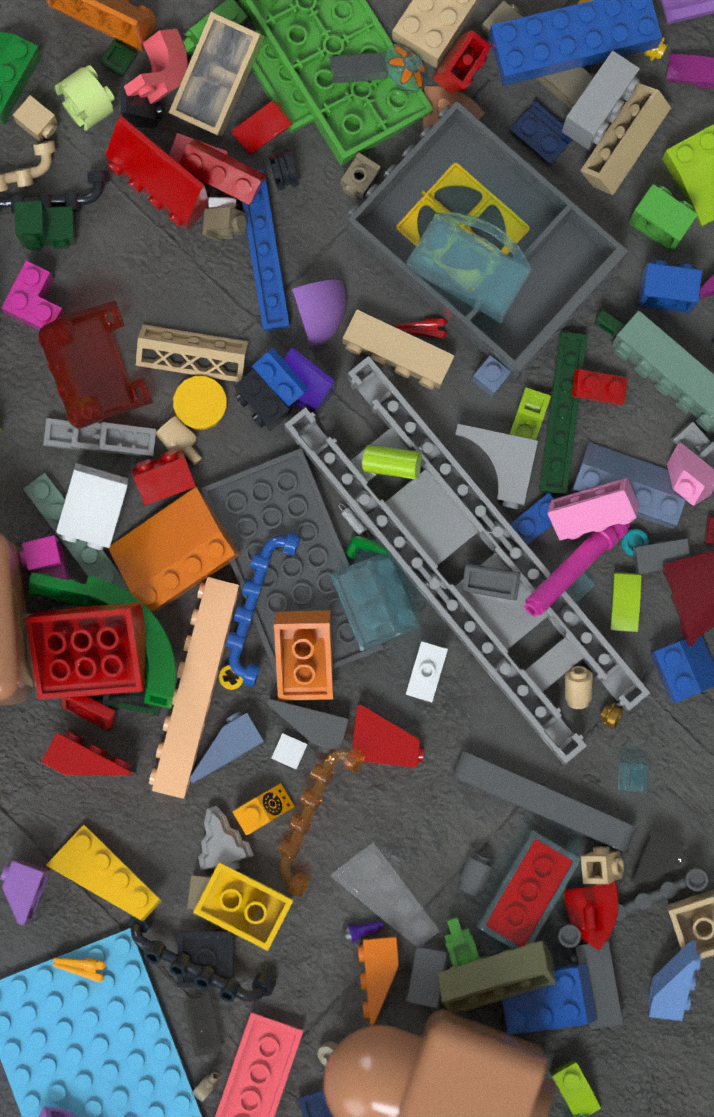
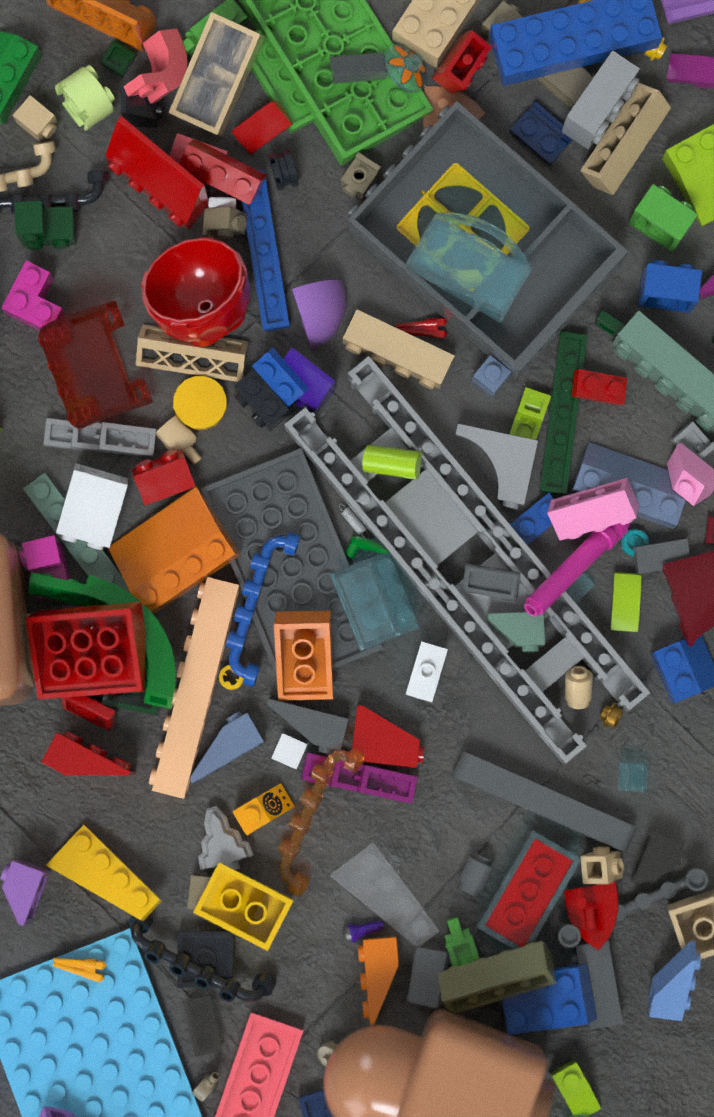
none -> red rock [141,237,250,347]
none -> magenta slope [300,753,418,804]
none -> sand green slope [487,612,545,652]

